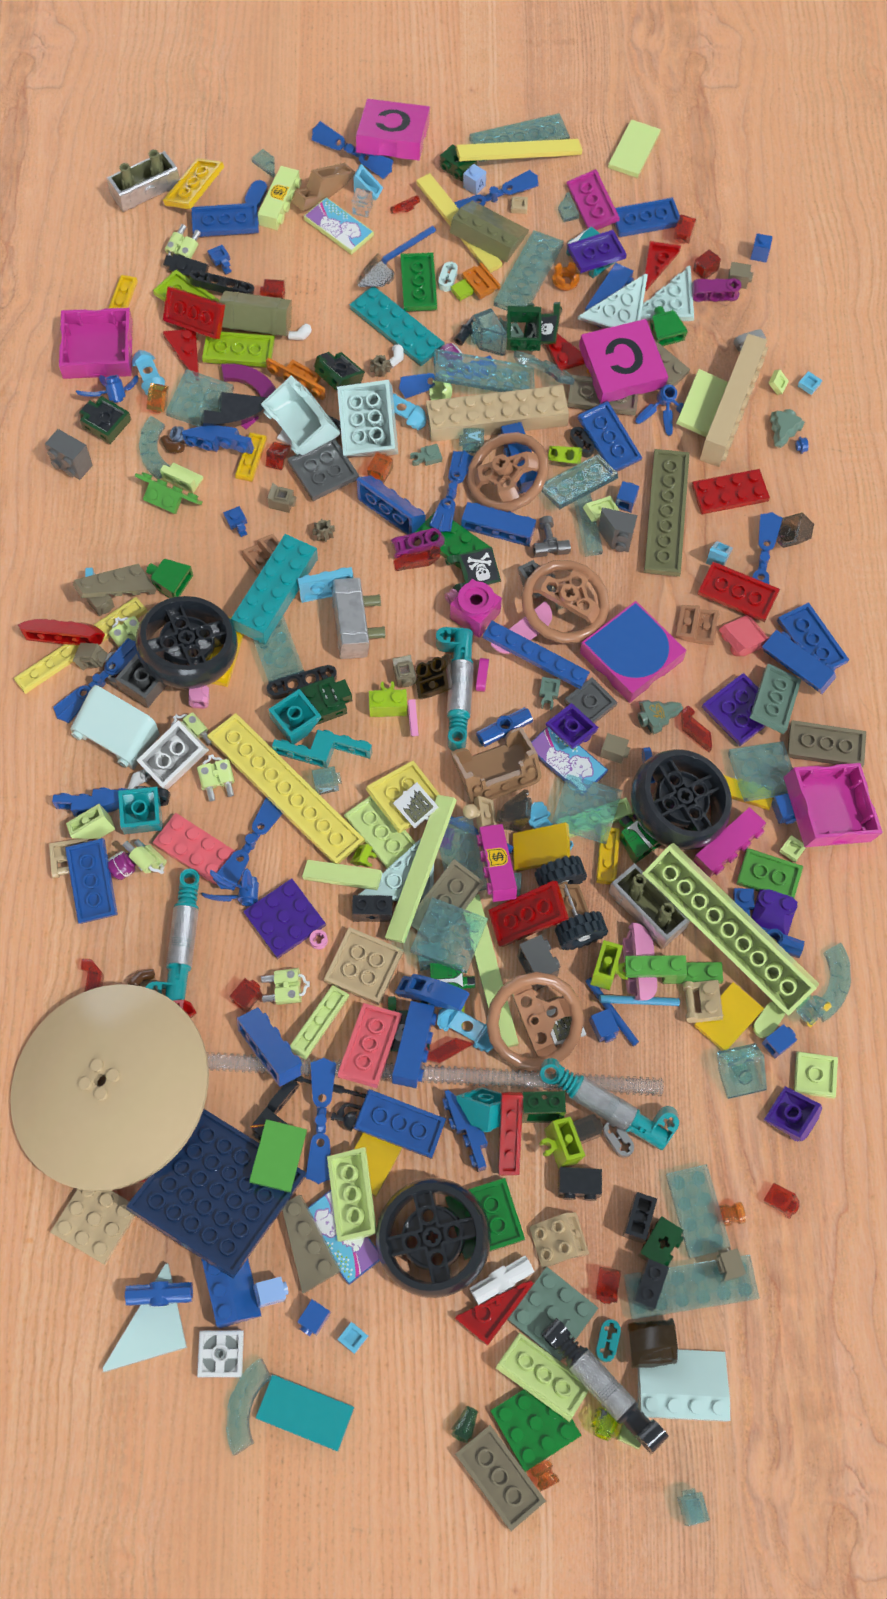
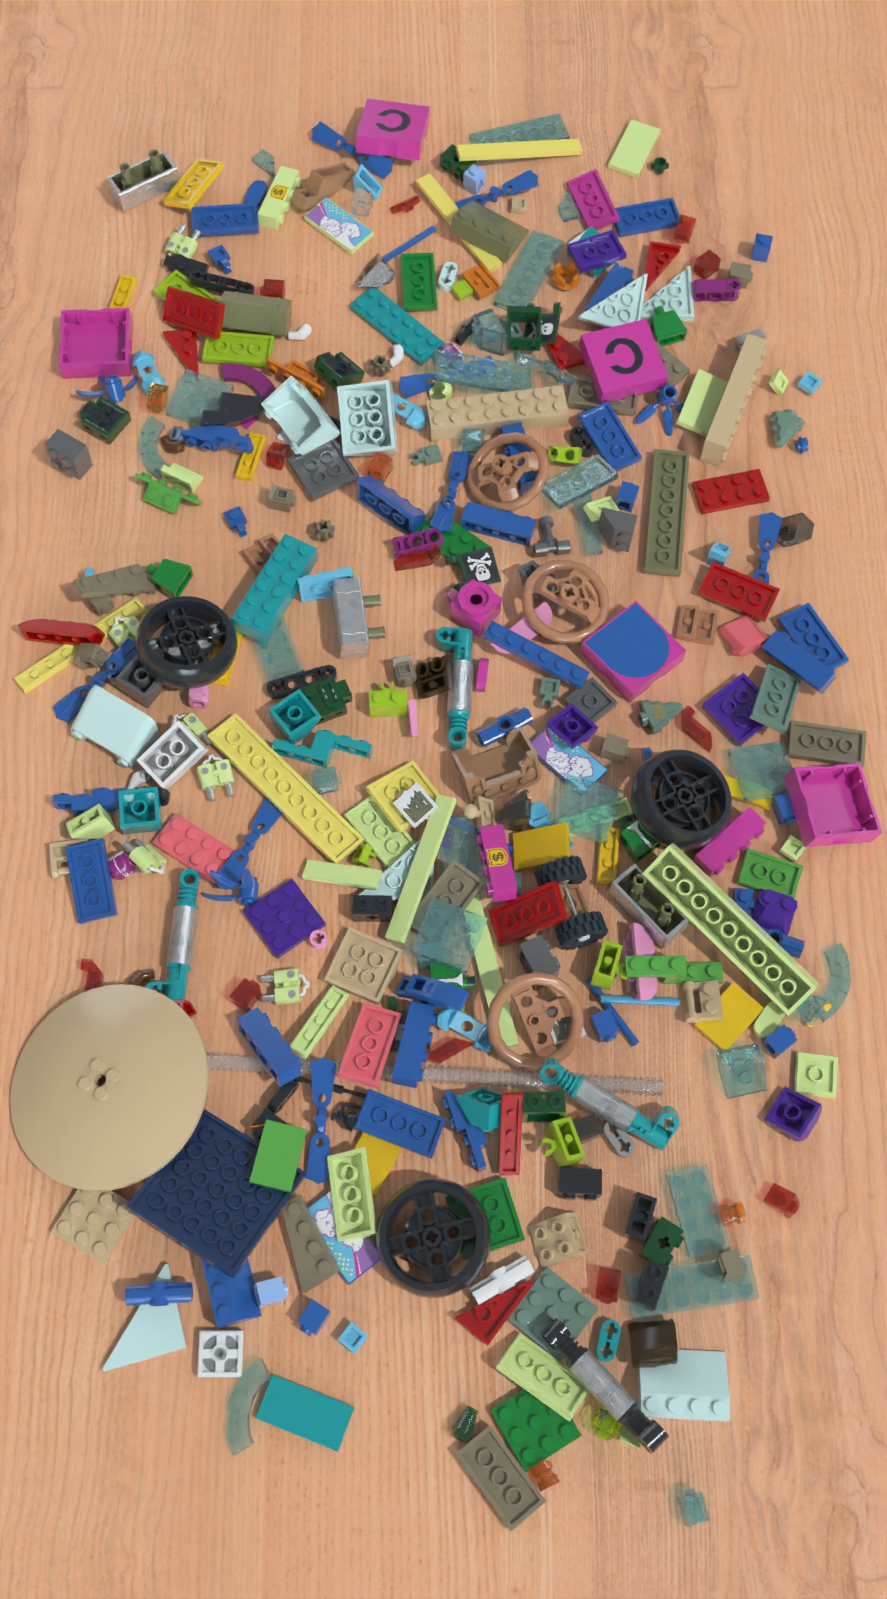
none -> dark green plate [650,157,669,174]

